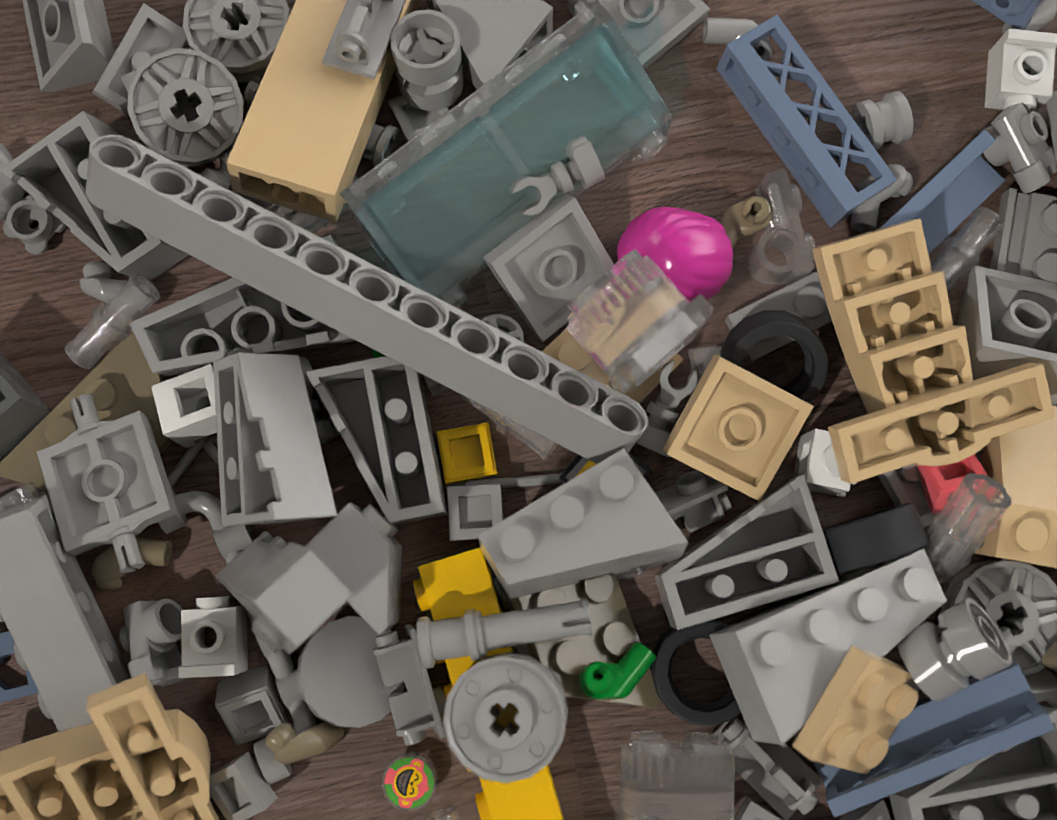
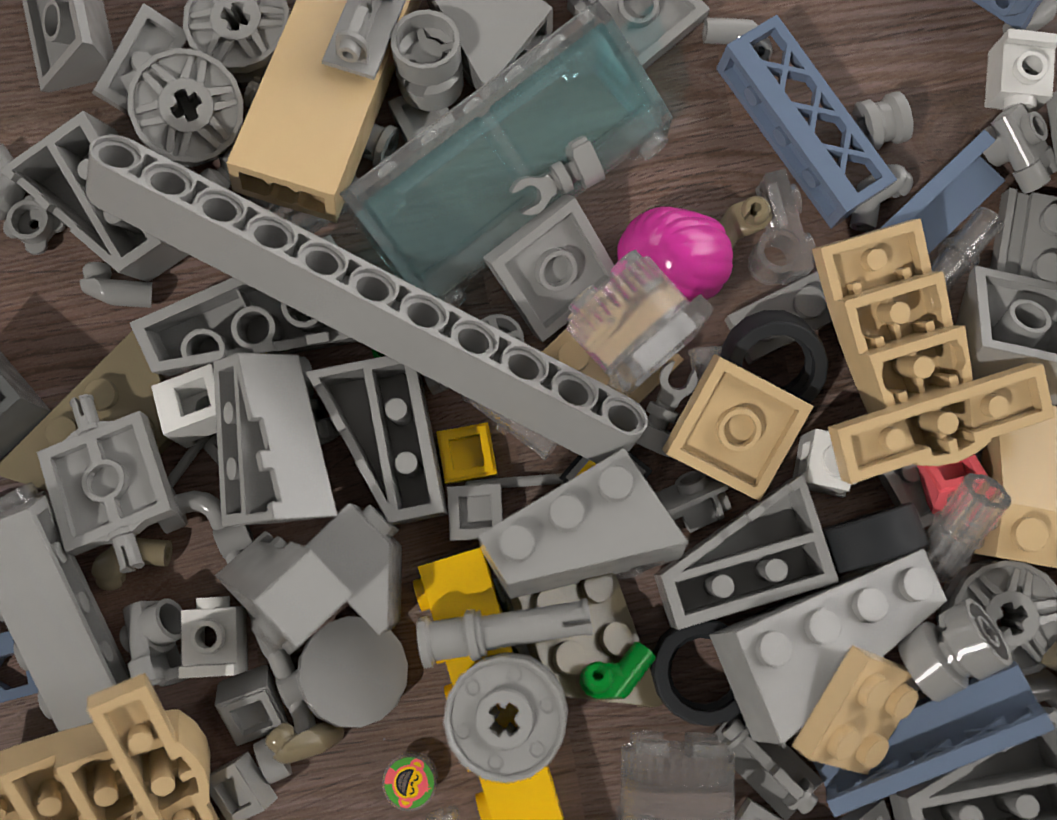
clear pin [65,274,160,369] -> none
light grey hinge [373,624,446,745] -> none

